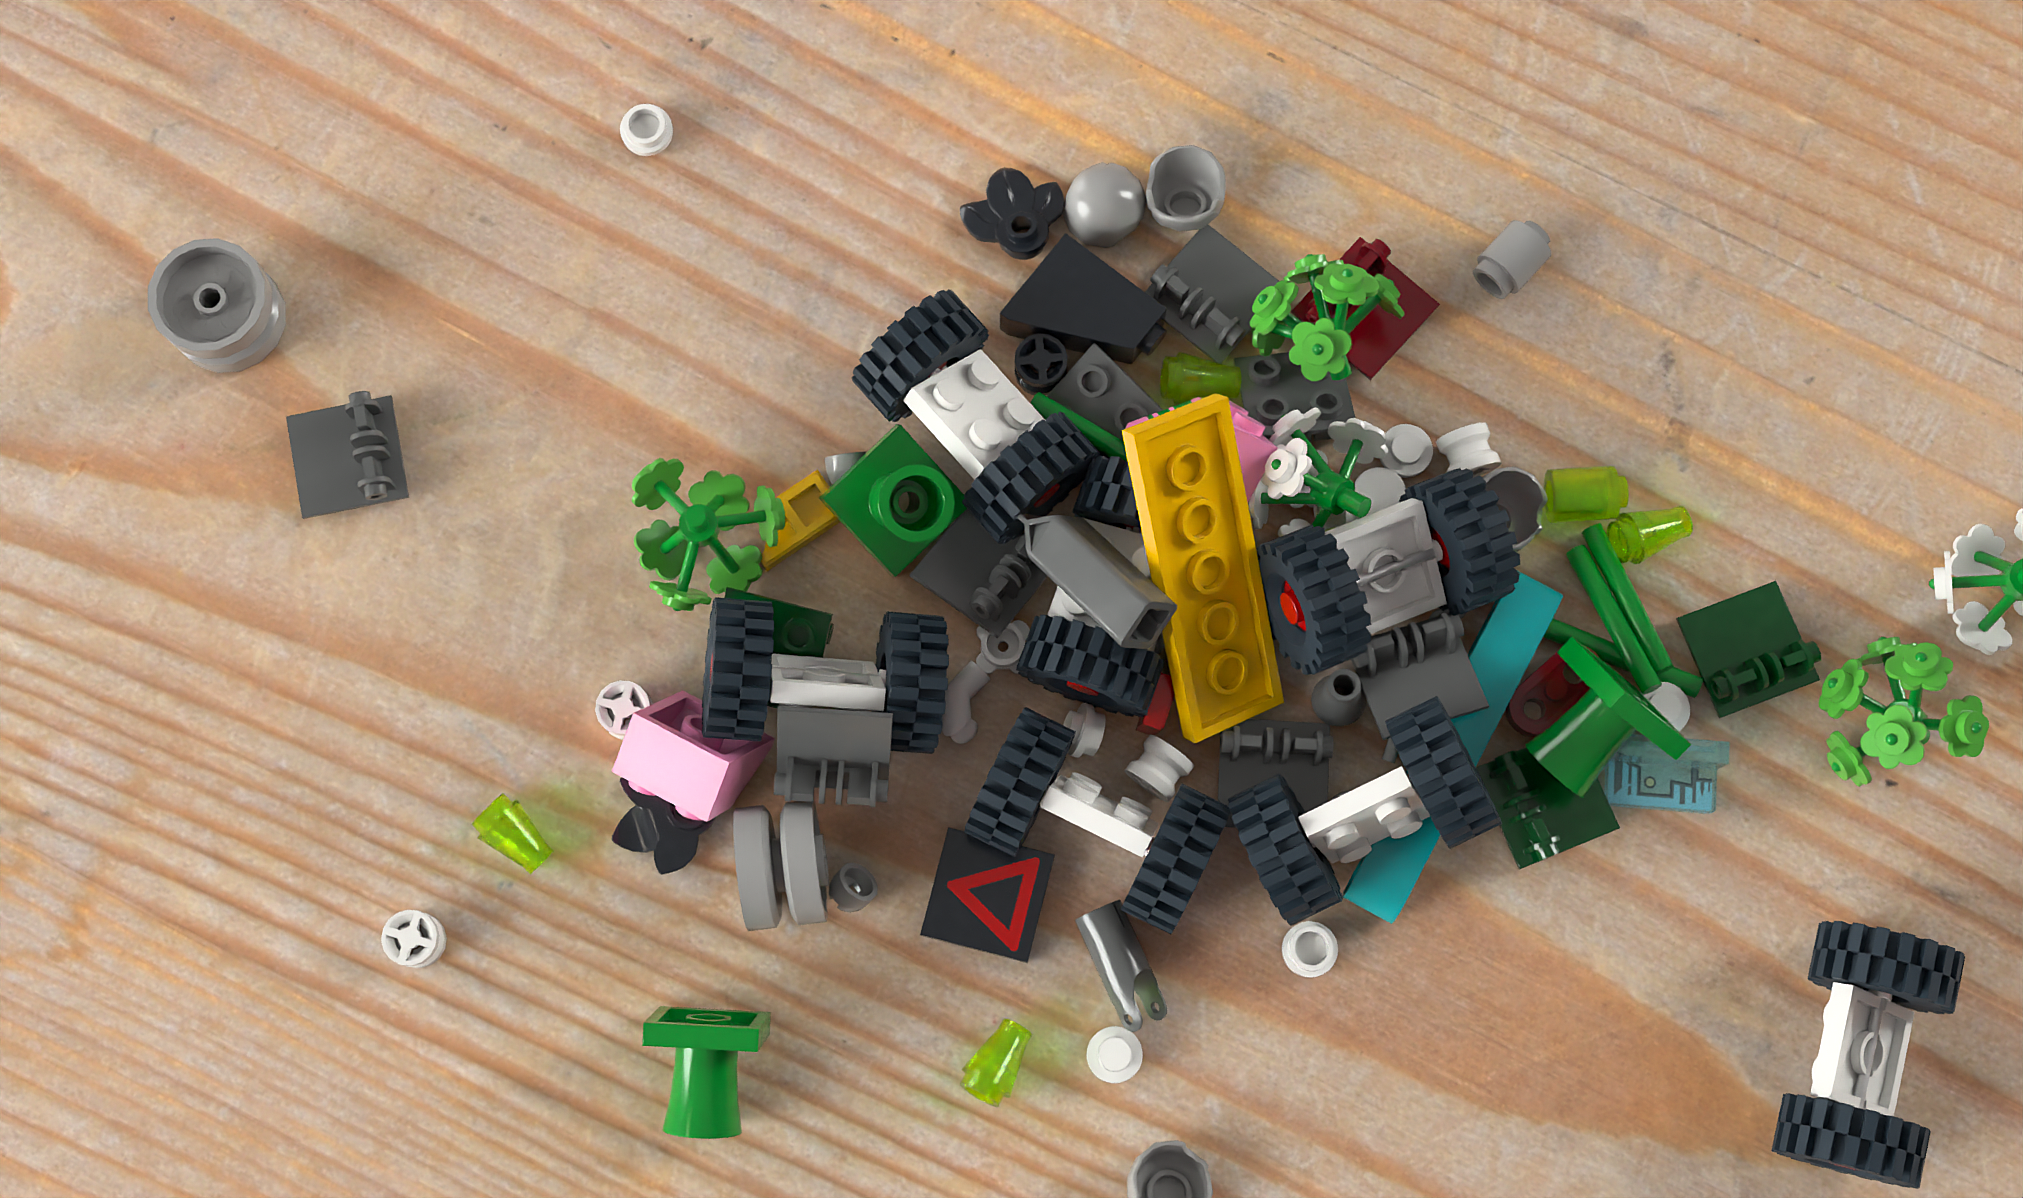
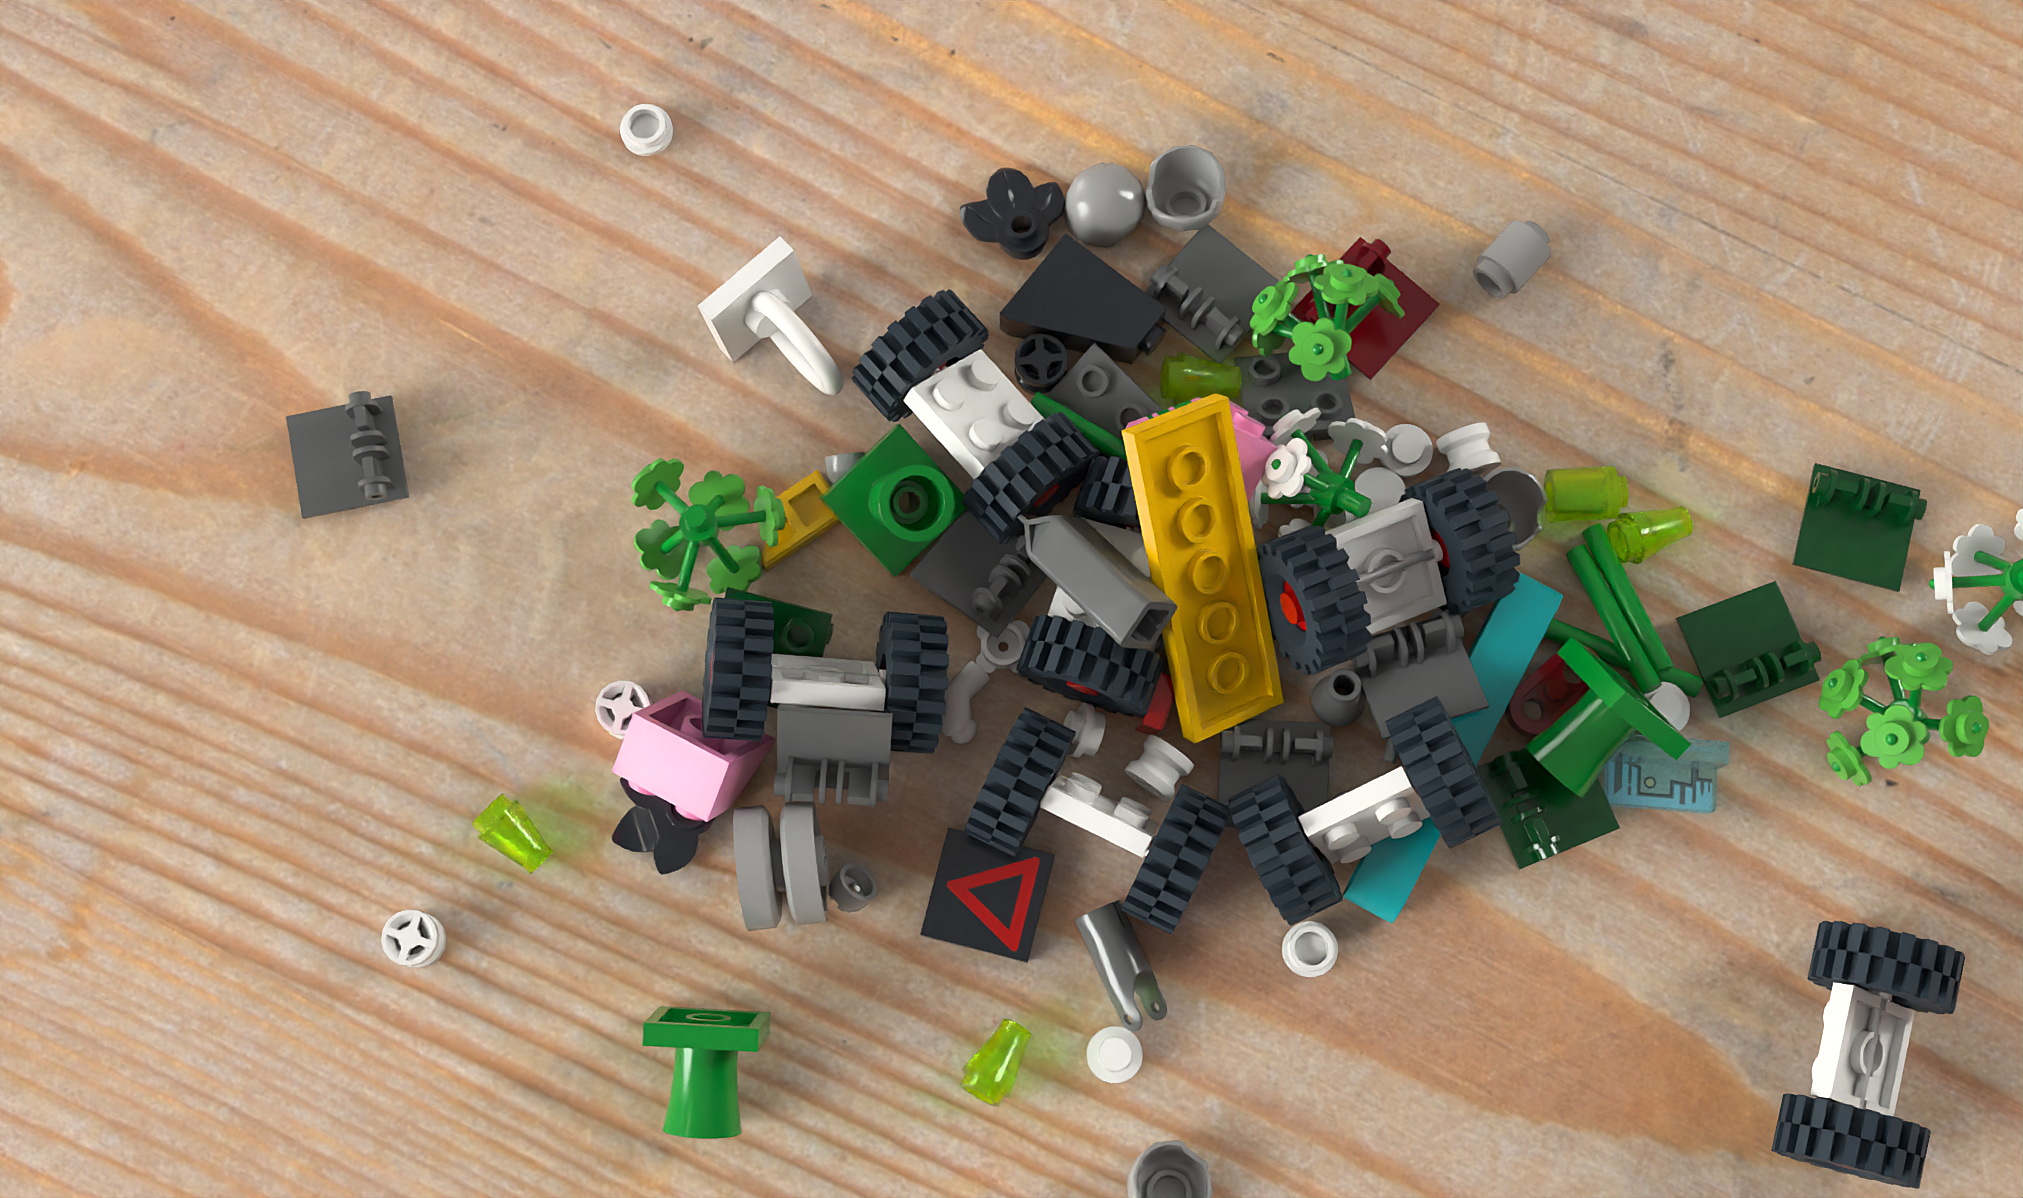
light grey wheel [148,238,286,373] -> none
none -> white tile [698,236,844,395]
none -> dark green hinge [1792,463,1927,592]

